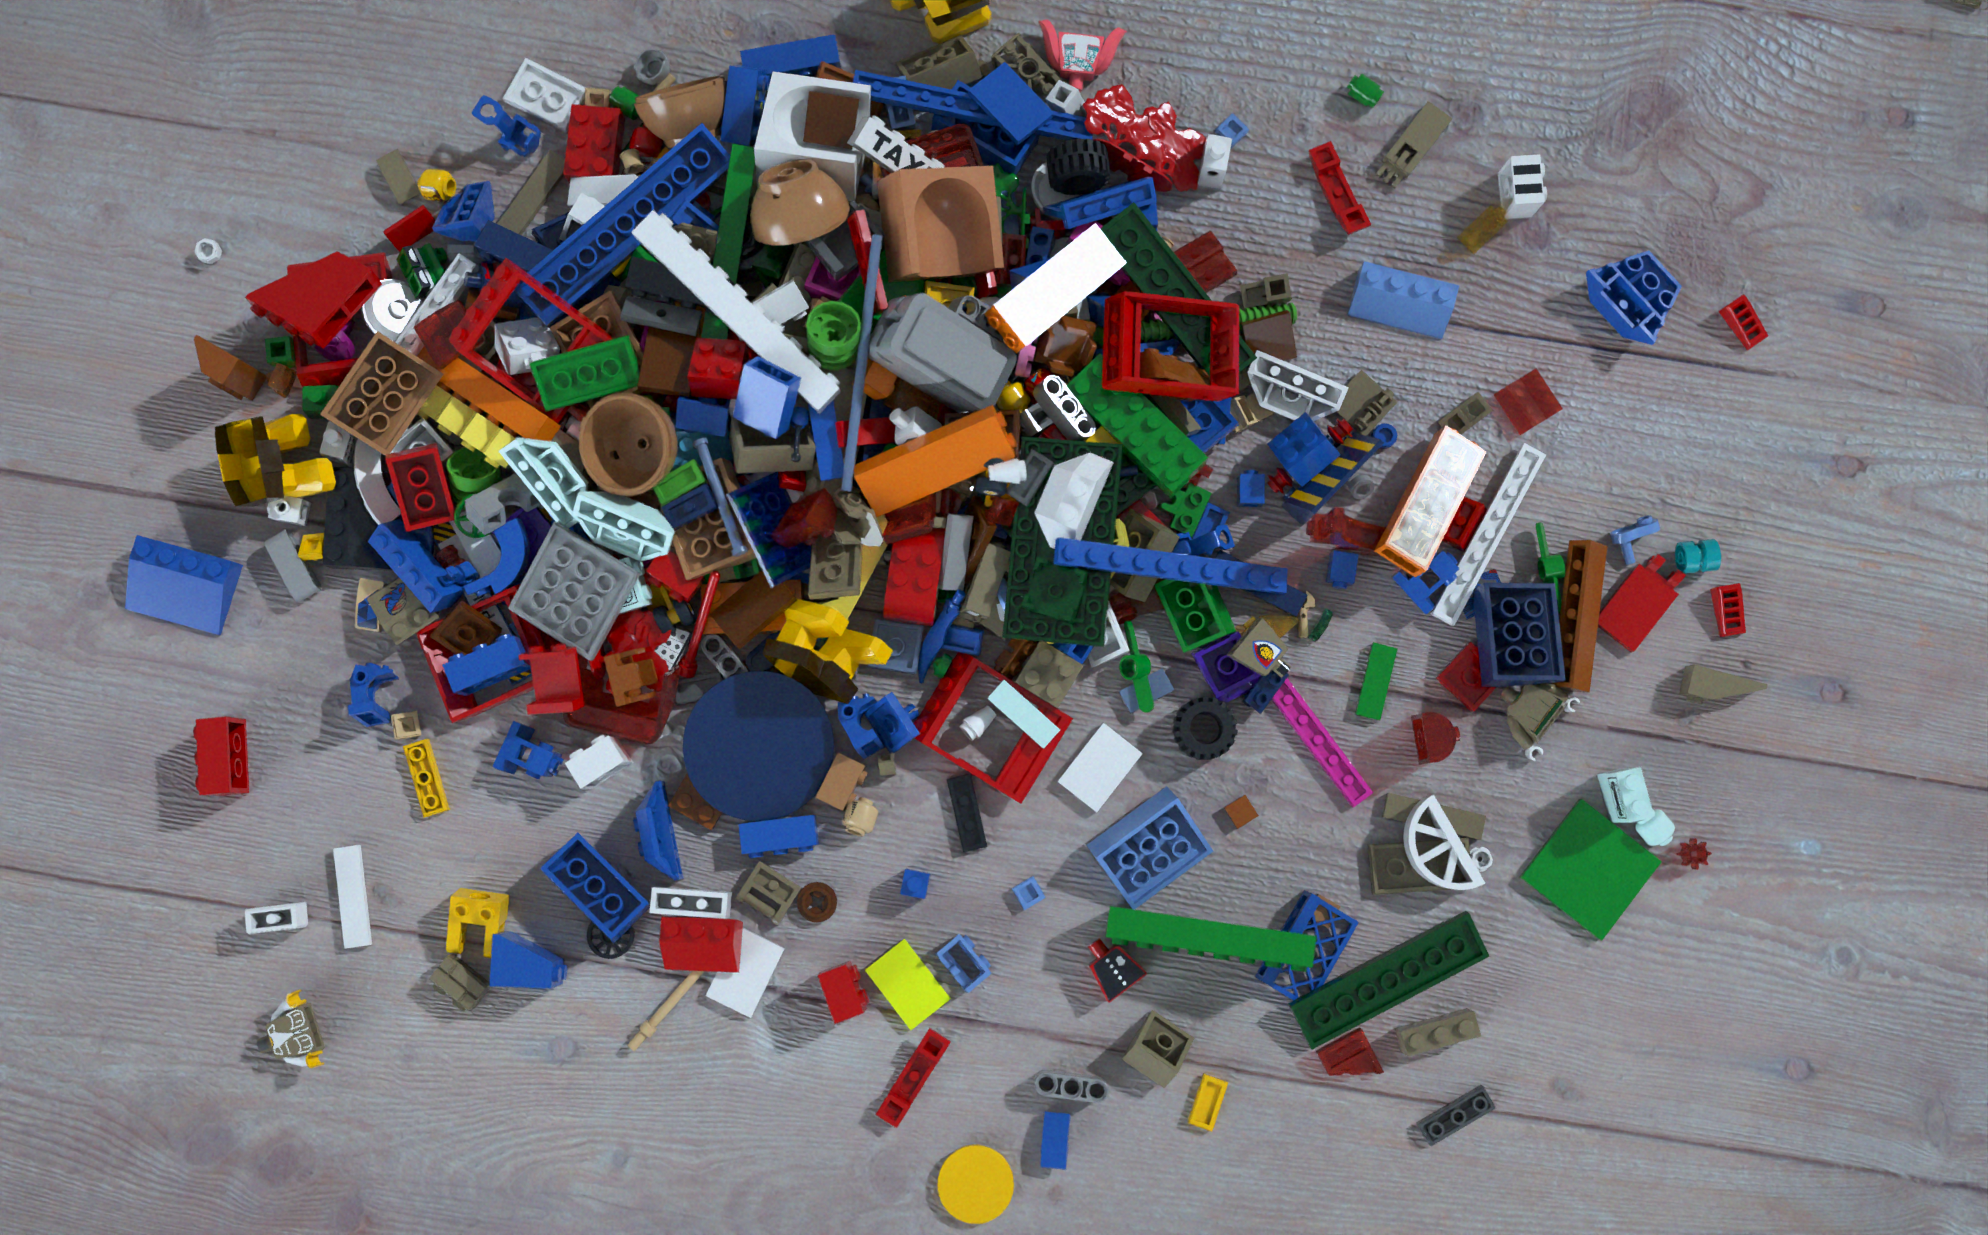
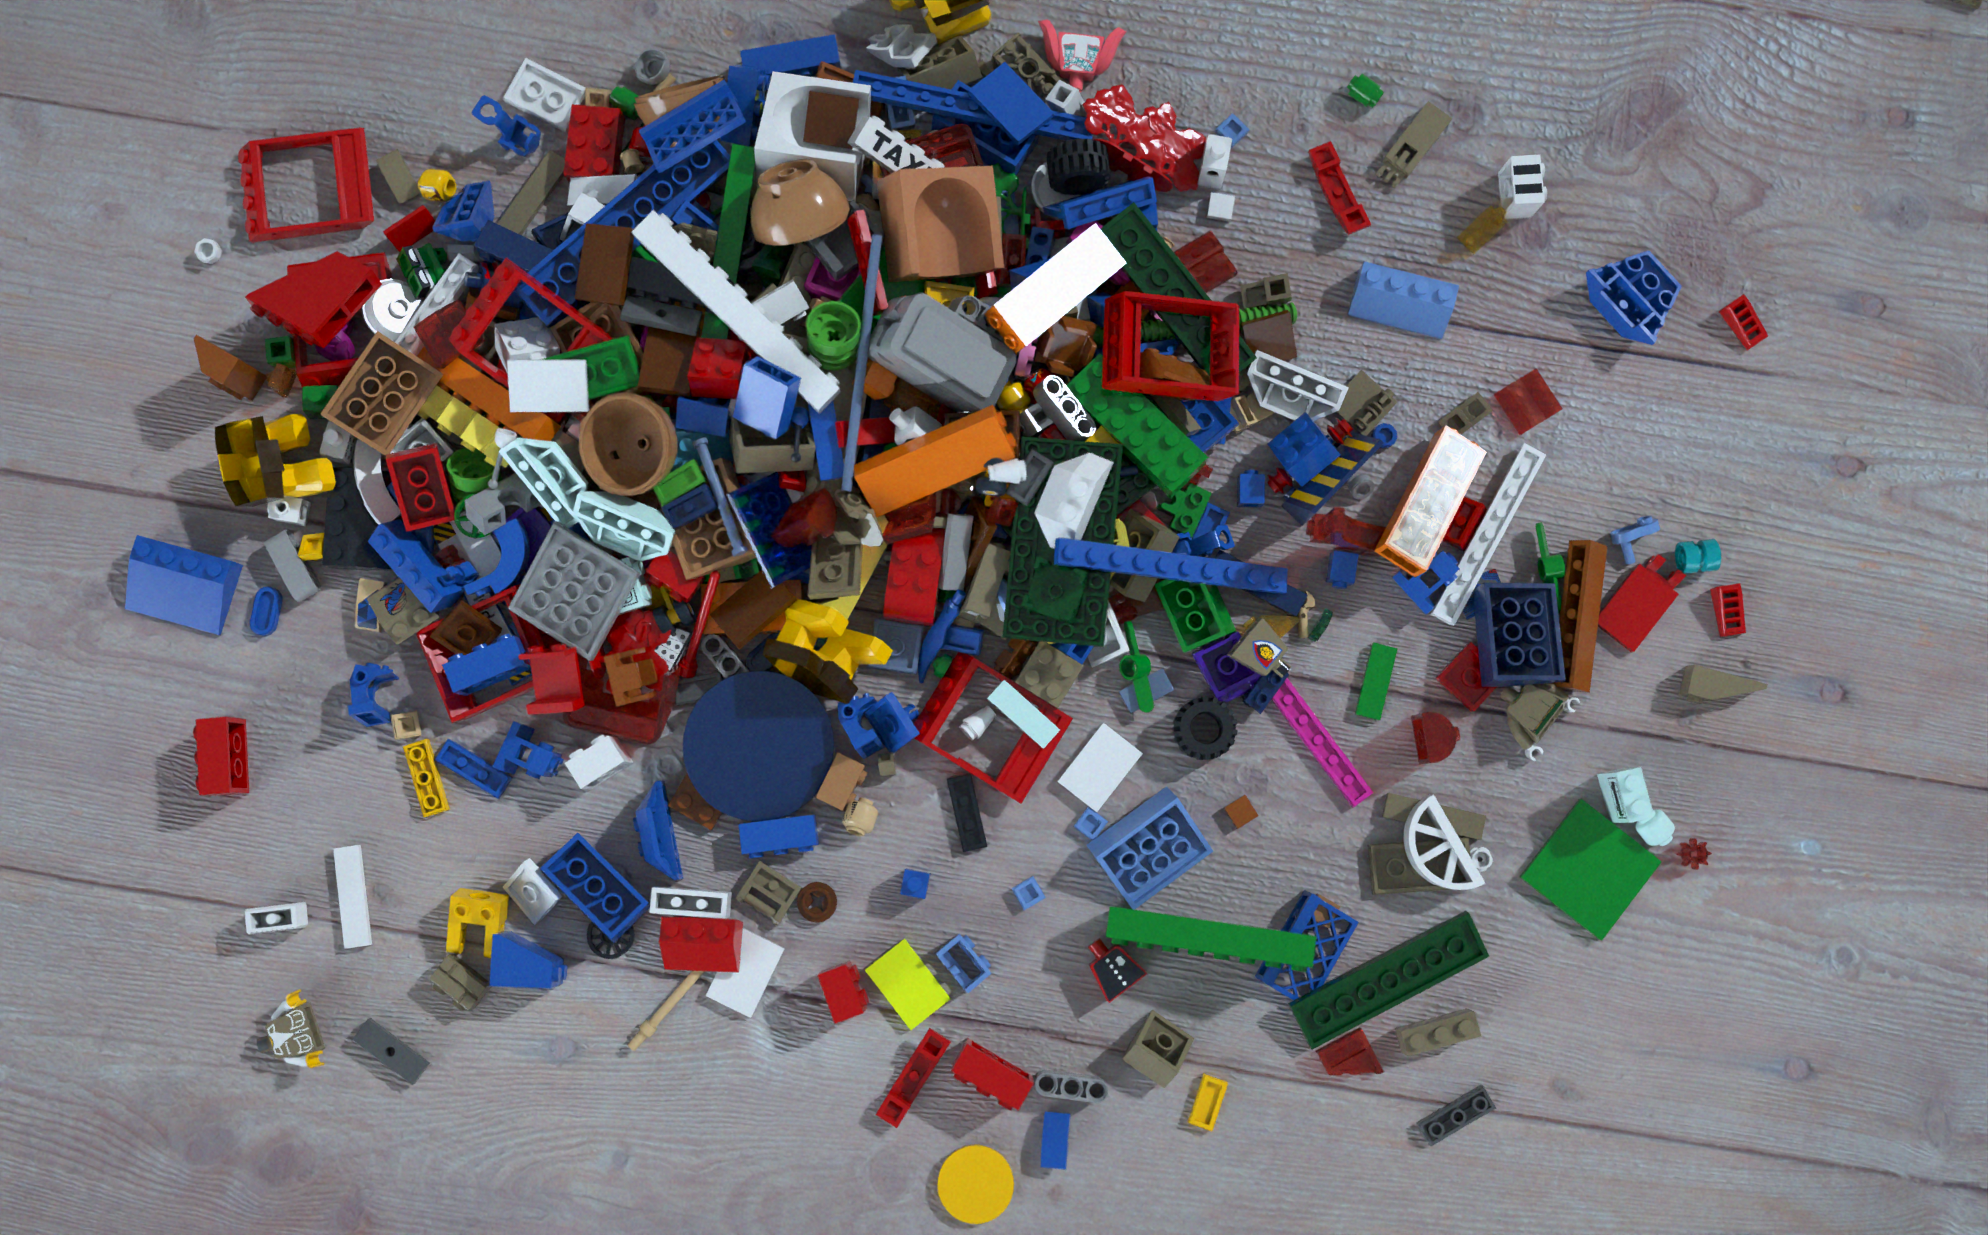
none -> red window [238,127,374,242]
none -> blue tile [250,587,283,636]
none -> dark grey tile [352,1018,430,1085]
none -> blue tile [435,739,513,799]
none -> hinge [488,428,517,489]
none -> white plate [503,858,562,925]
none -> white tile [507,359,589,412]
none -> reddish brown tile [575,223,634,306]
none -> blue fence [639,79,746,174]
none -> white plate [866,25,937,69]
none -> red brick [951,1038,1034,1111]
none -> medium blue tile [1073,806,1108,841]
none -> white tile [1207,192,1235,222]

